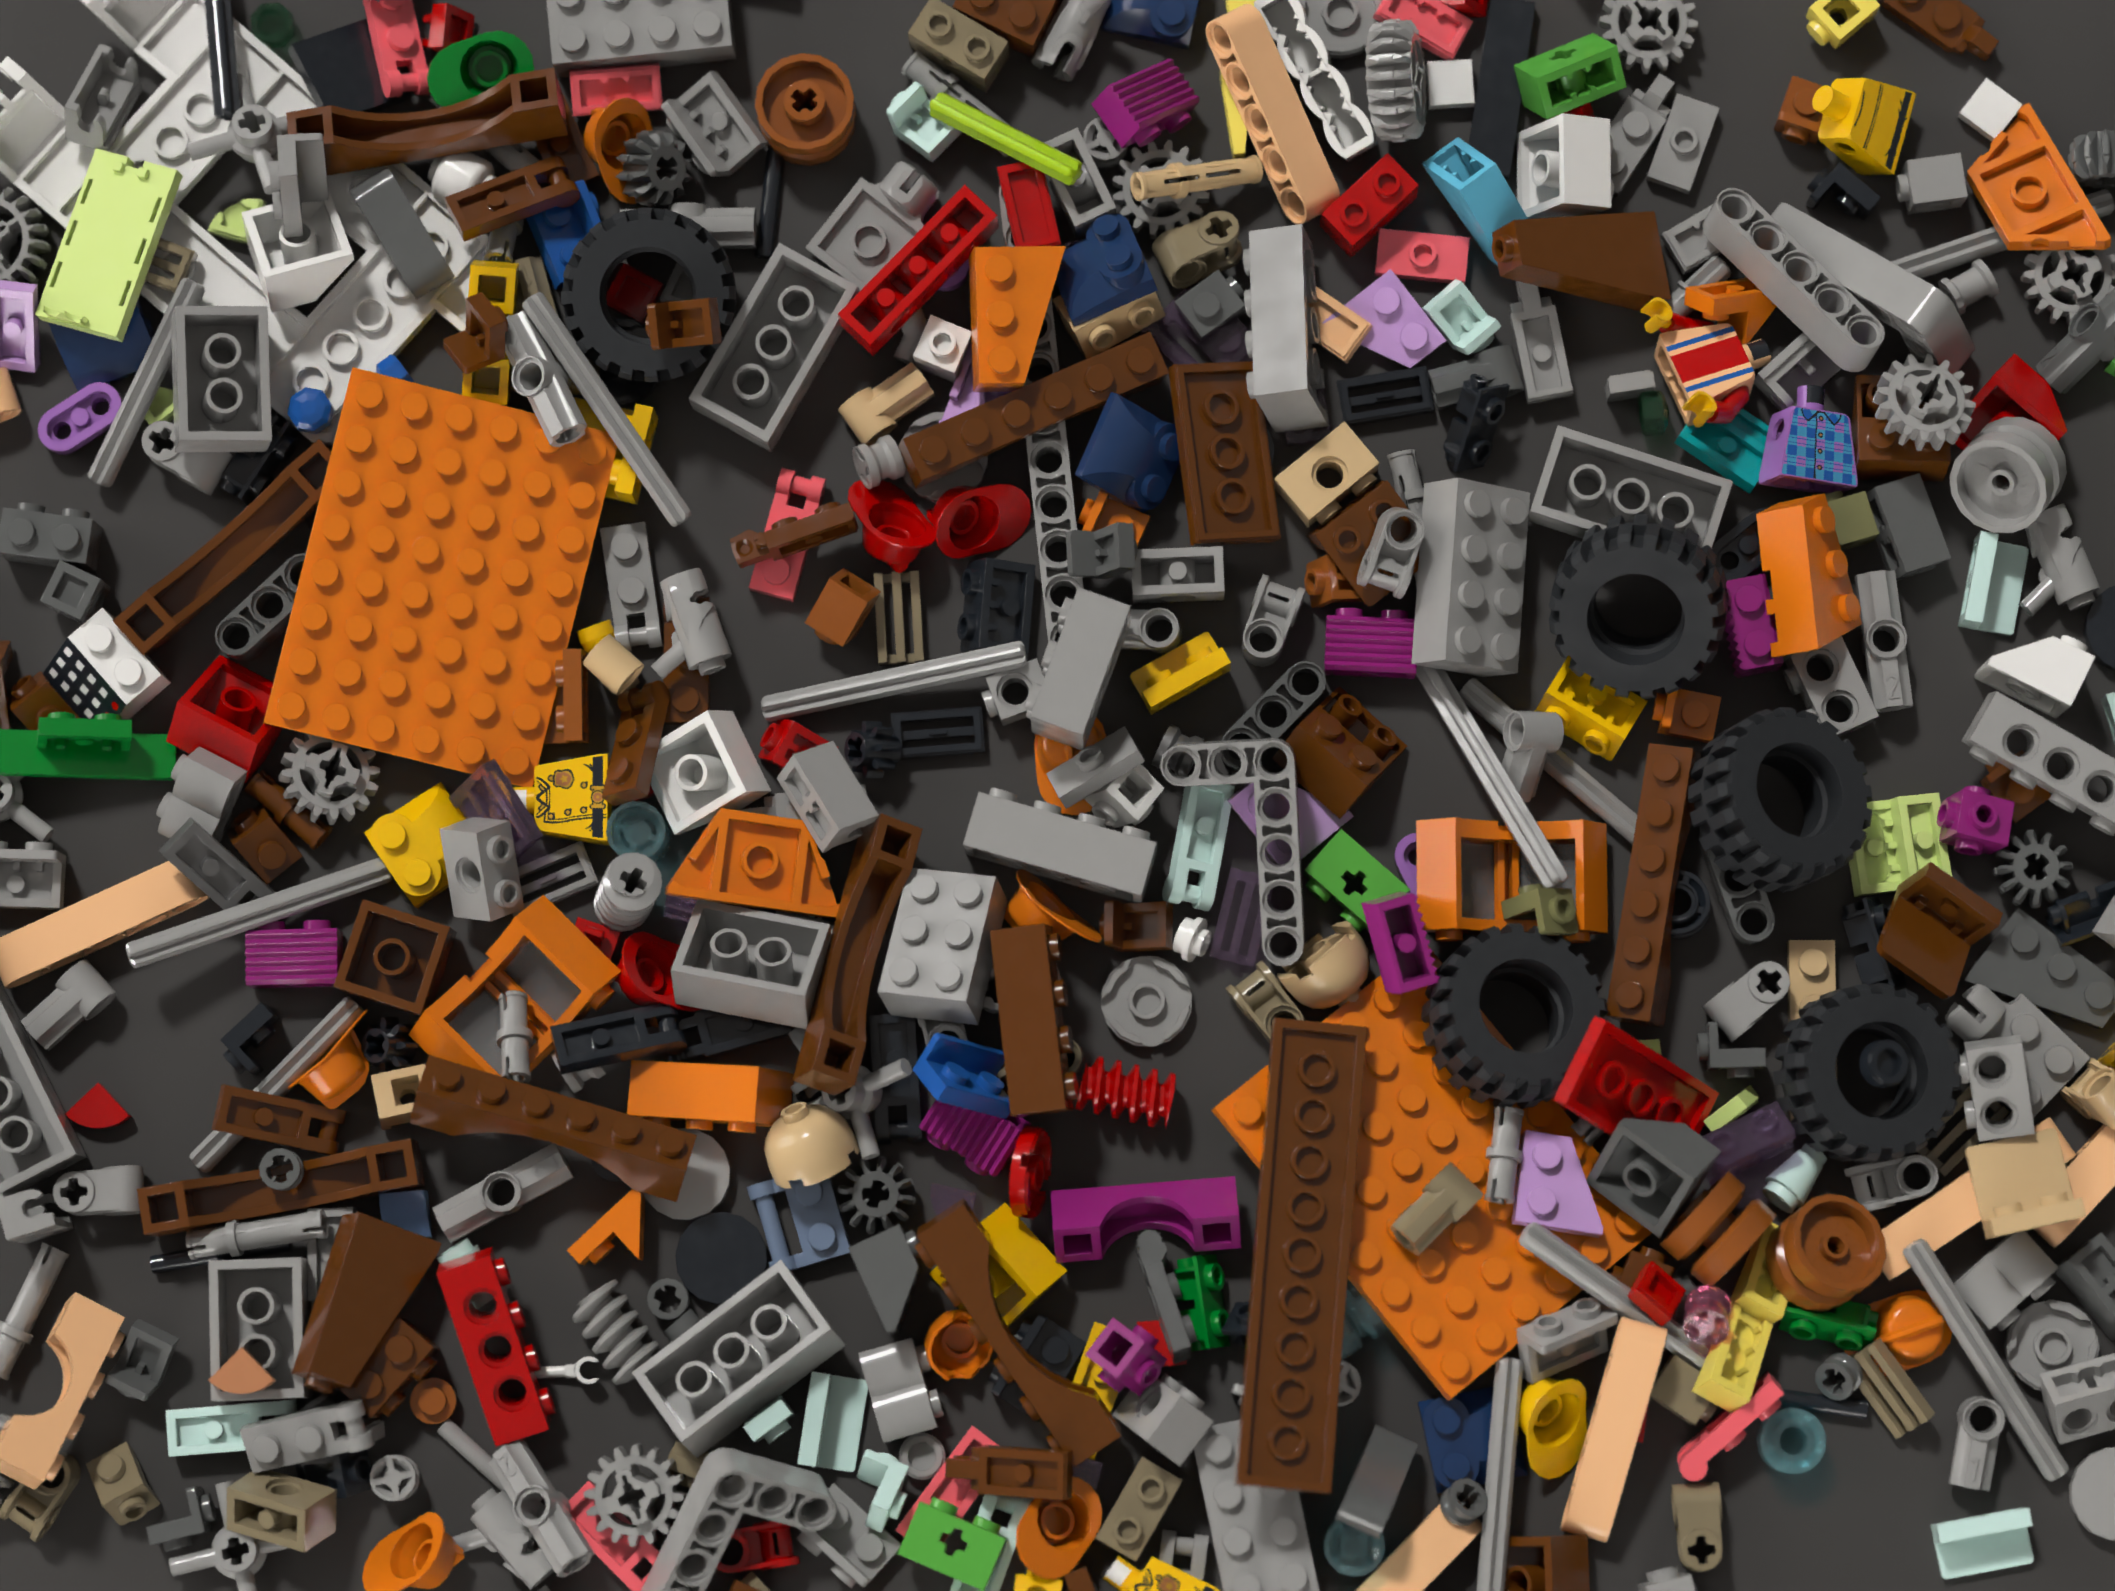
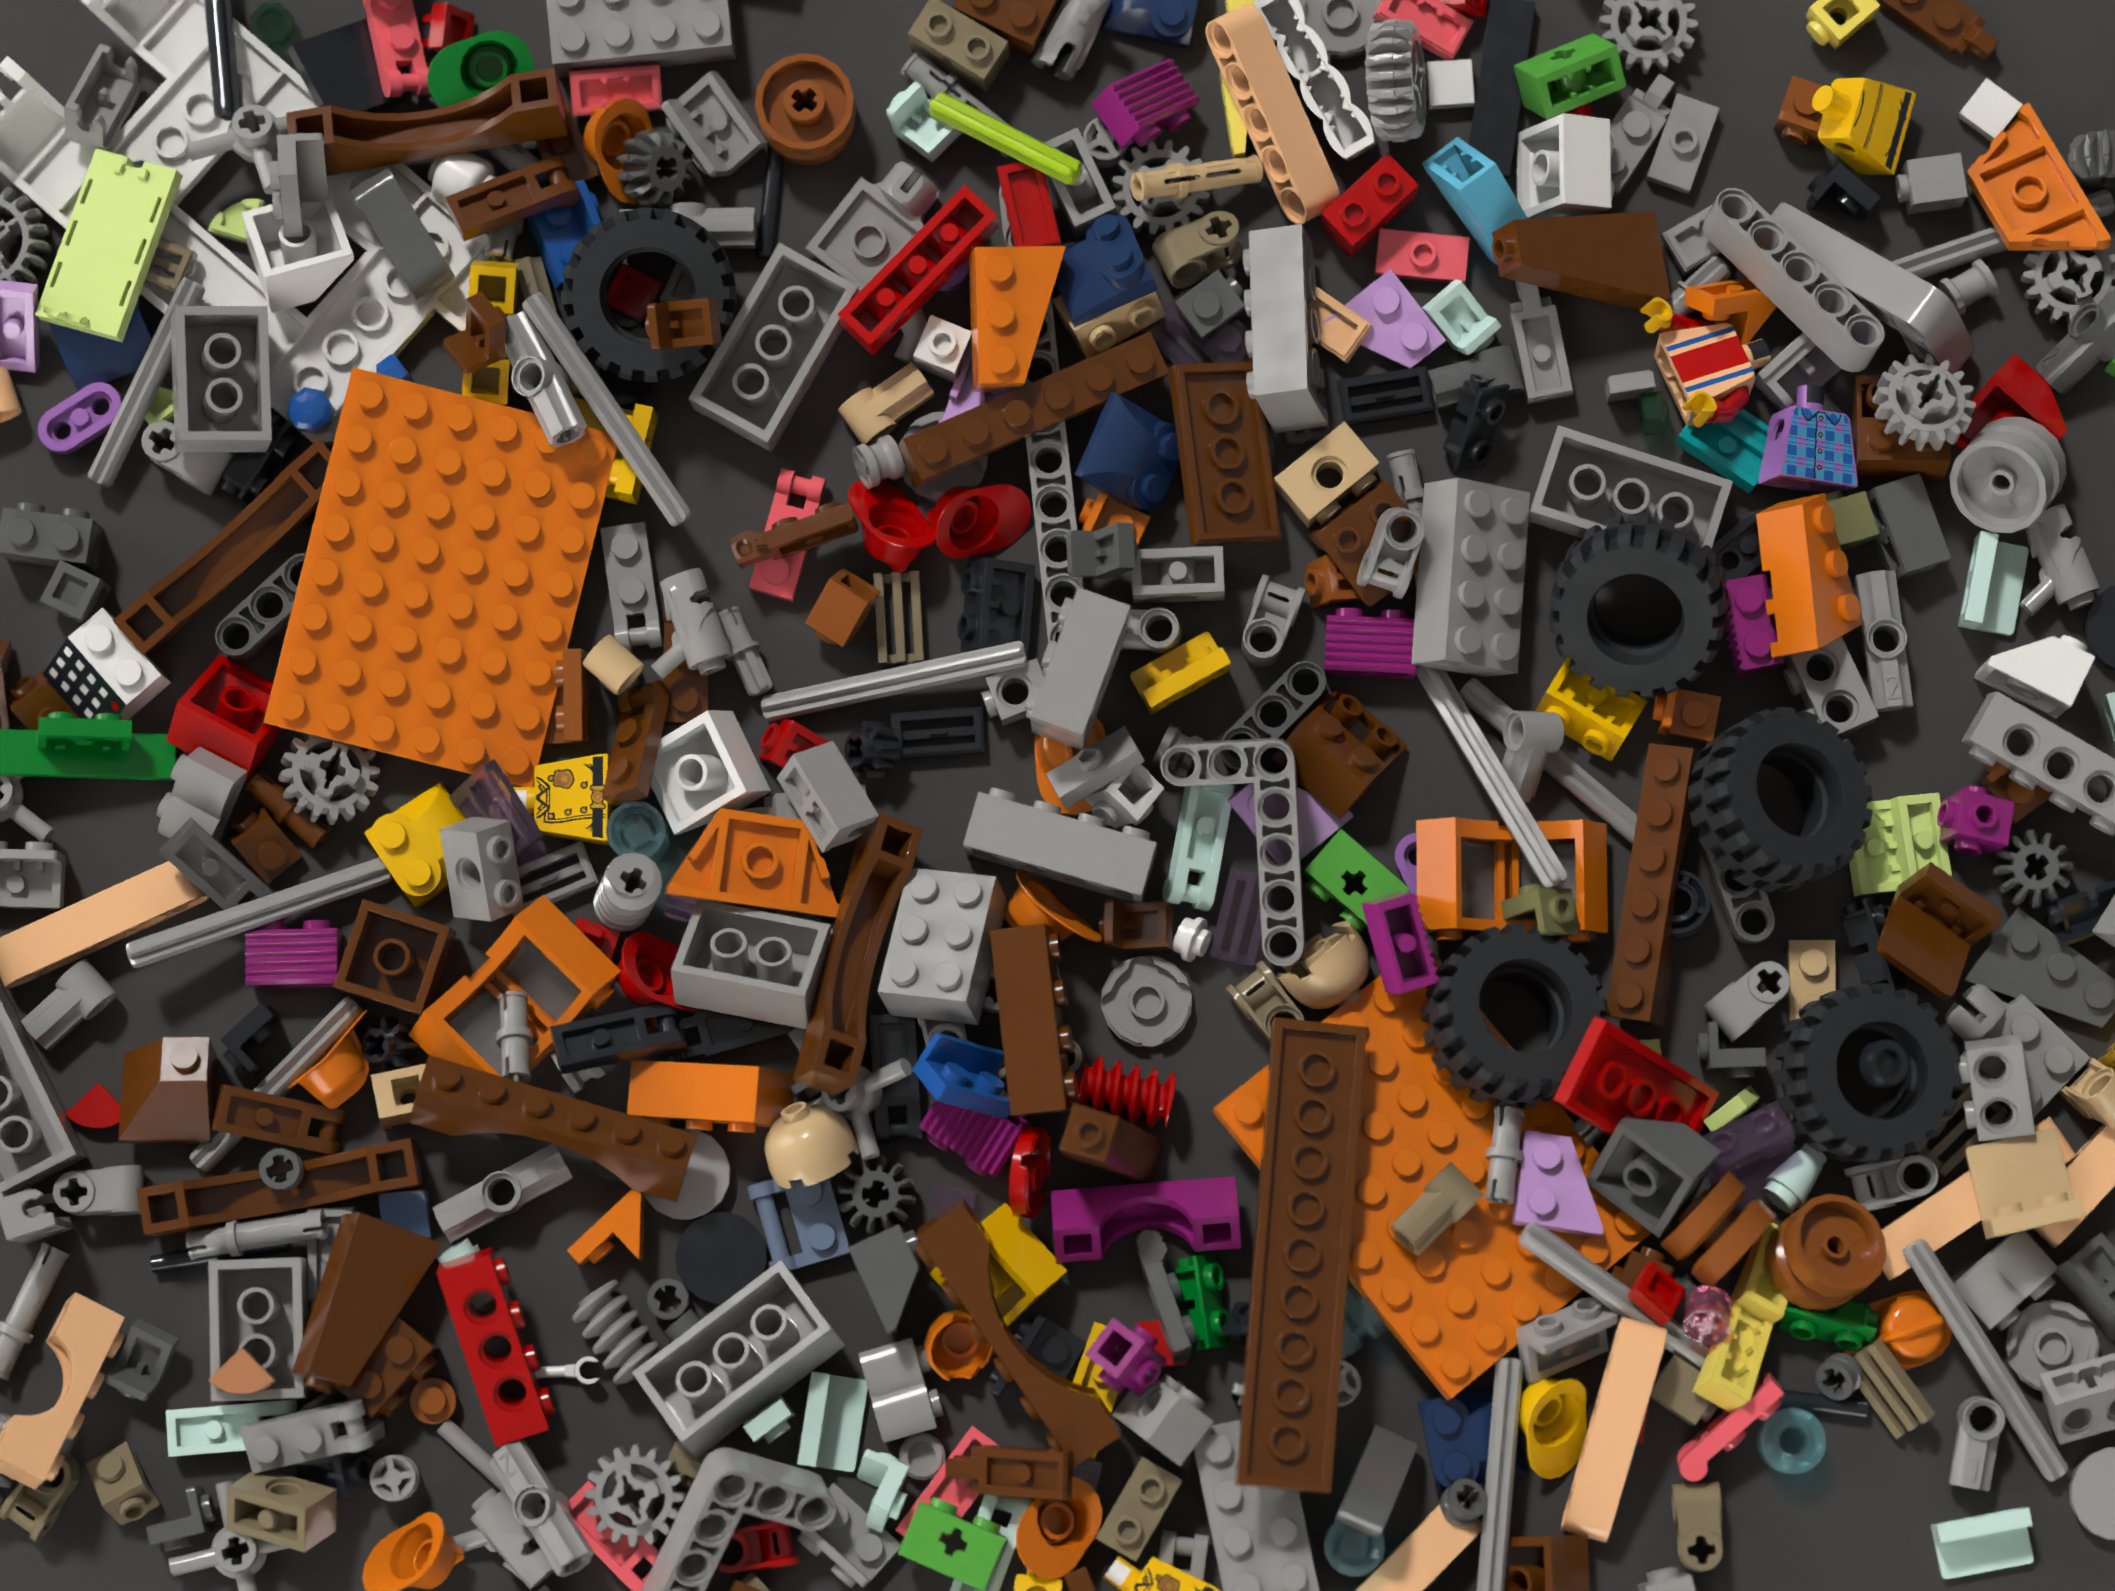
yellow hinge [576,620,615,653] -> none
none -> reddish brown slope [118,1037,217,1143]
none -> light grey axle [717,606,773,696]
none -> reddish brown slope [1060,1103,1164,1183]

